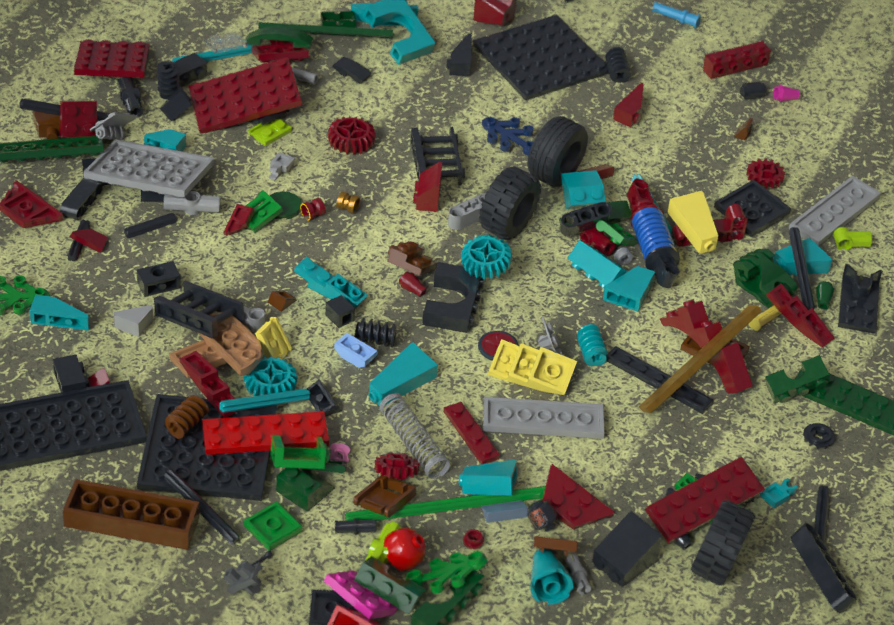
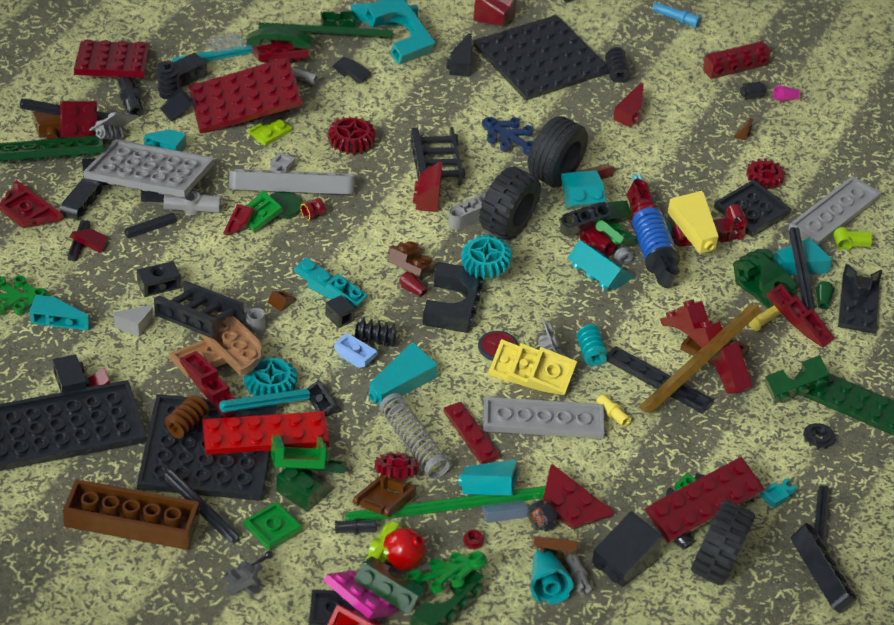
light yellow plate [255,317,292,360] -> none
bright pink plate [329,443,350,463] -> none
pearl gold wheel [336,191,361,214] -> none
teal slope [603,266,655,312] -> none
none -> light grey beam [229,169,355,194]
none -> light yellow pin [596,394,631,427]

